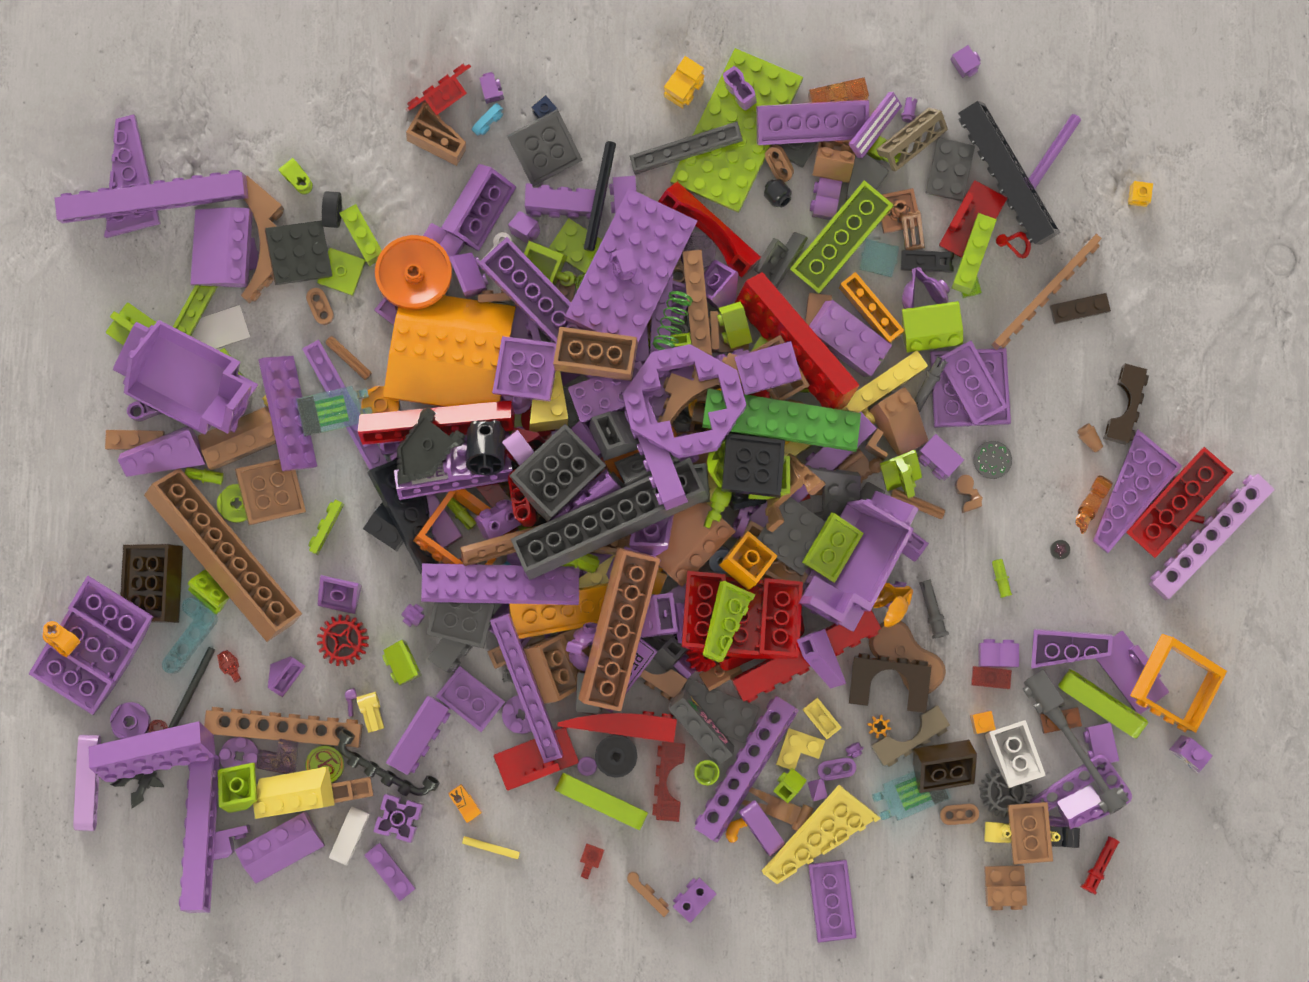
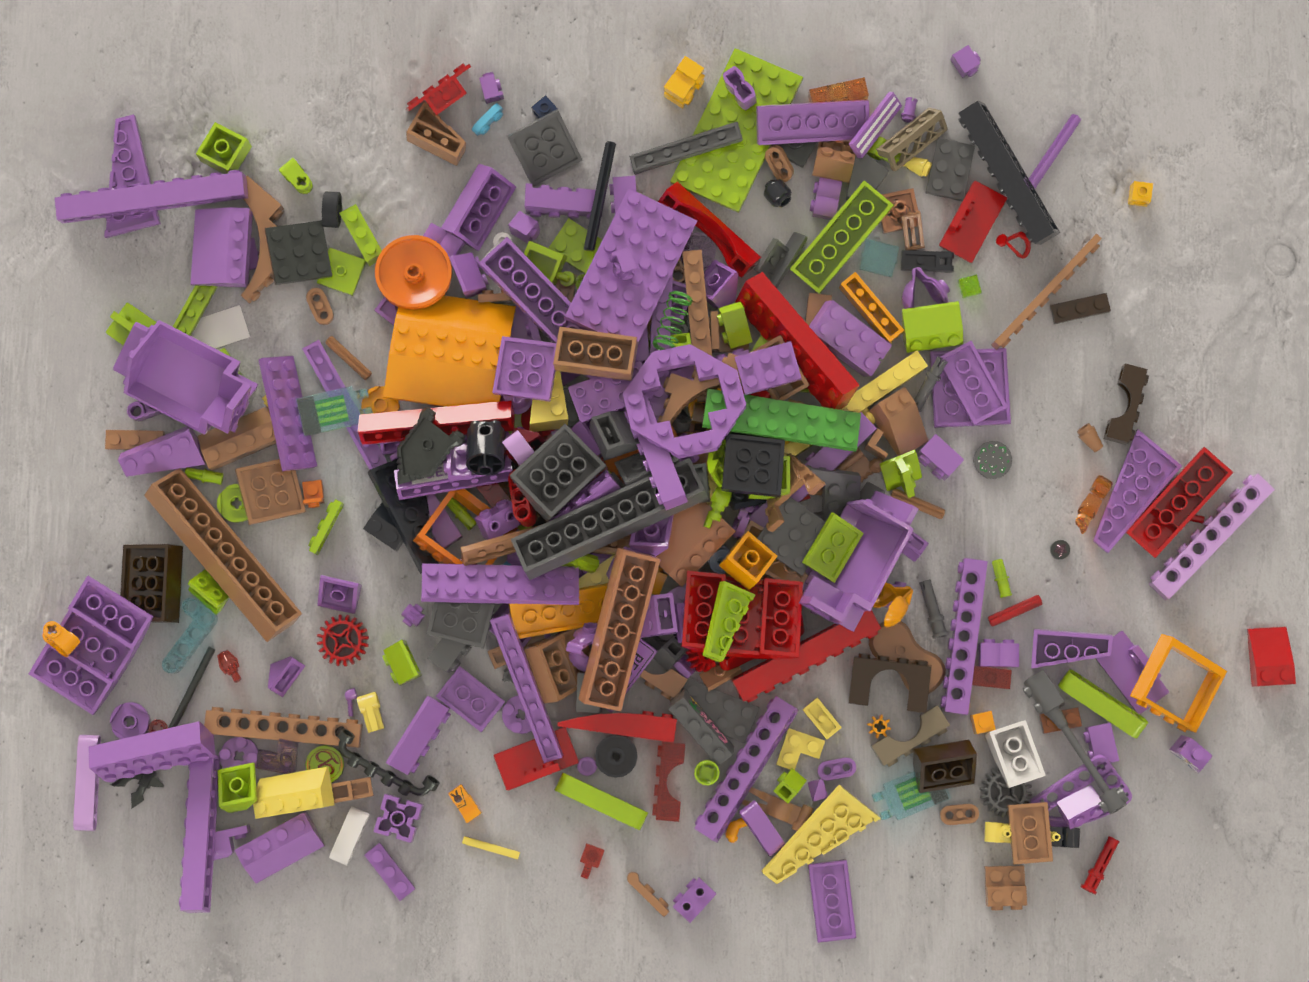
medium lavender slope [797,629,846,689] -> none
medium lavender plate [845,742,864,758] -> none
lime brick [951,213,997,295] -> none
medium nougat leg [955,475,983,513] -> none
none -> lime brick [196,122,252,174]
none -> orange bracket [302,480,324,508]
none -> light yellow cone [903,157,932,177]
none -> medium lavender brick [940,558,988,715]
none -> red axle [988,595,1043,627]
none -> red slope [1247,627,1296,687]

